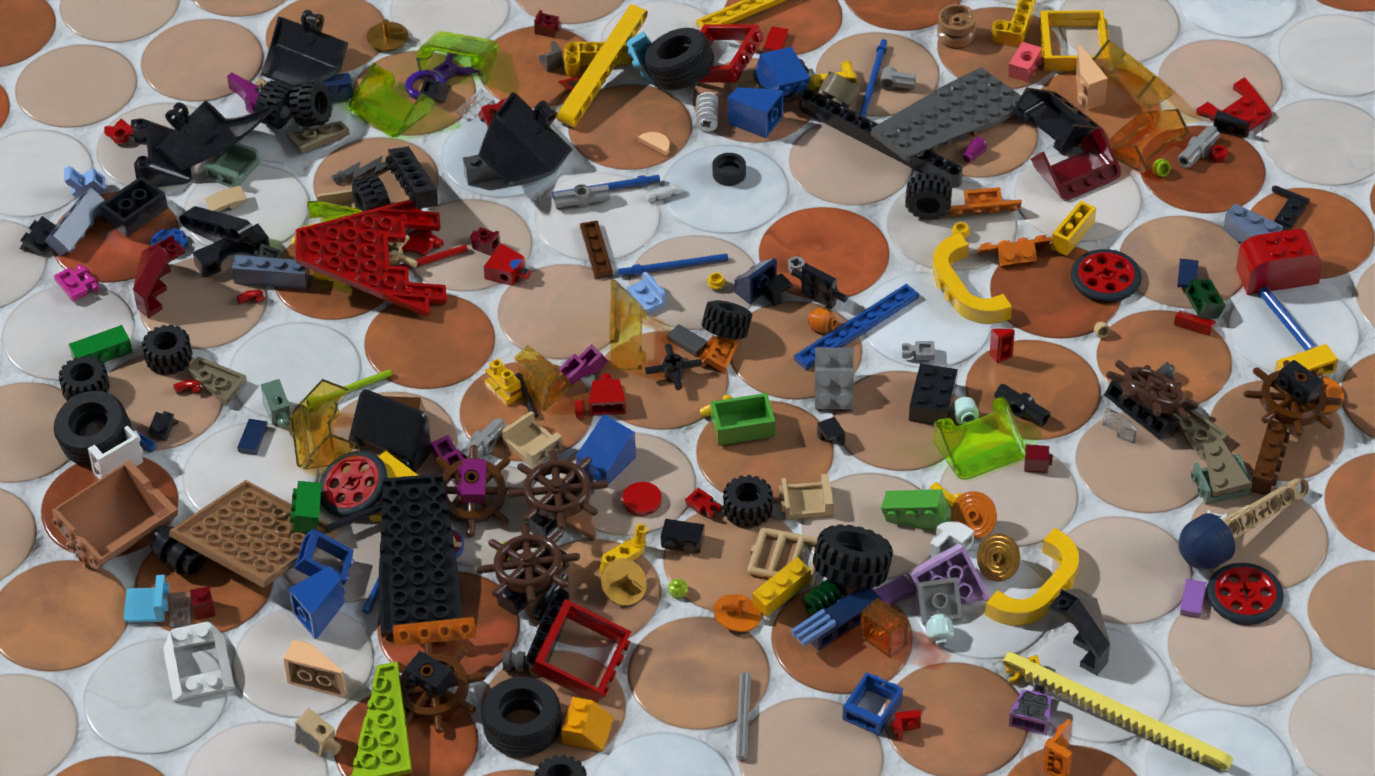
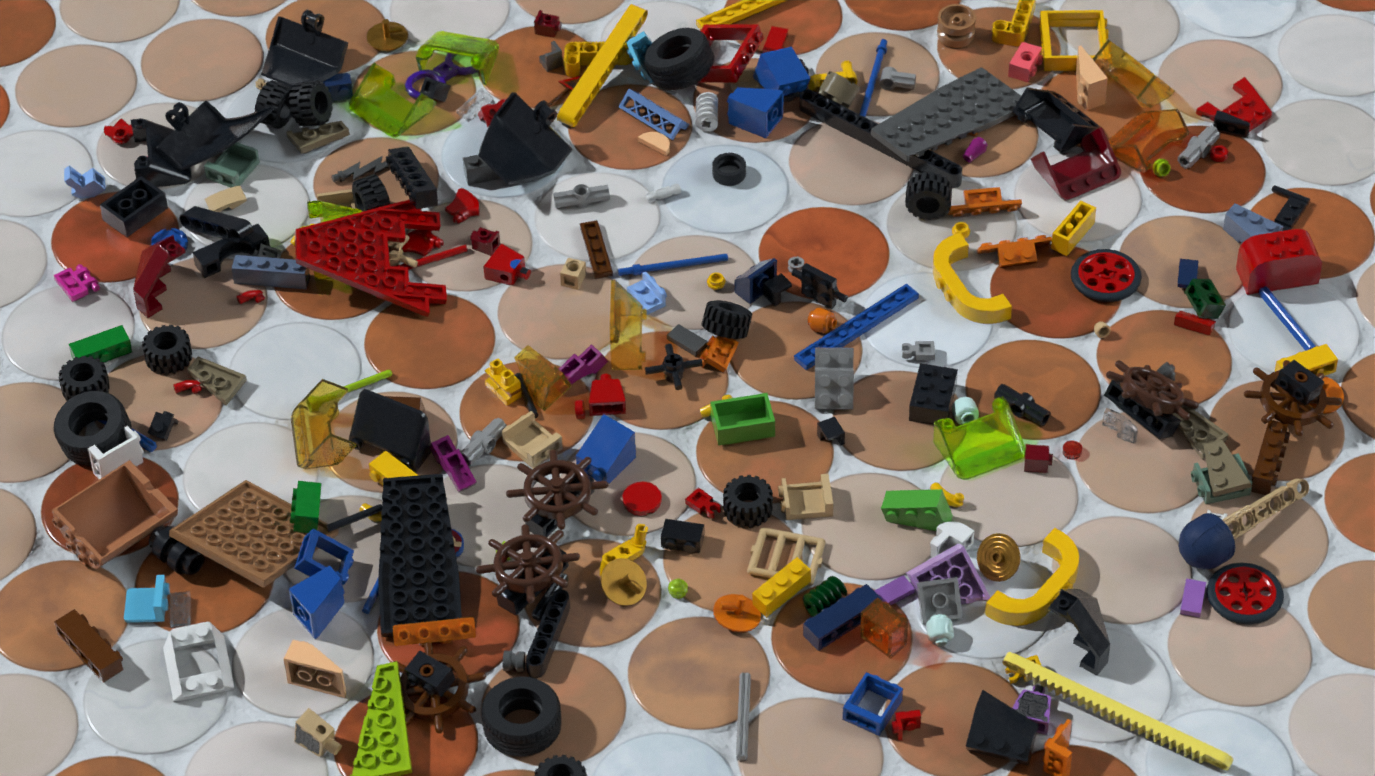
black bracket [19,216,57,256] -> none
sand blue brick [45,188,105,256] -> none
dark red brick [190,586,216,620] -> none
magenta slope [227,72,259,114] -> none
dark blue tile [237,419,268,454] -> none
sand green torso [261,379,291,428] -> none
red wedge [320,451,387,517] -> none
reddish brown brick [436,445,522,537] -> none
red window [530,599,631,703] -> none
blue bar [552,175,660,199] -> none
light orange slope [562,697,614,752] -> none
nougat tile [565,510,596,540] -> none
medium blue tile [791,609,836,647] -> none
black tyre [813,524,893,589] -> none
orange shield [951,491,997,539] -> none
red slope [989,329,1015,363] -> none
none -> reddish brown brick [54,609,123,683]
none -> red arm [445,188,480,224]
none -> tan brick [560,258,586,290]
none -> medium blue fence [619,89,689,140]
none -> black wedge [966,690,1039,766]
none -> clear red tile [1062,440,1082,460]

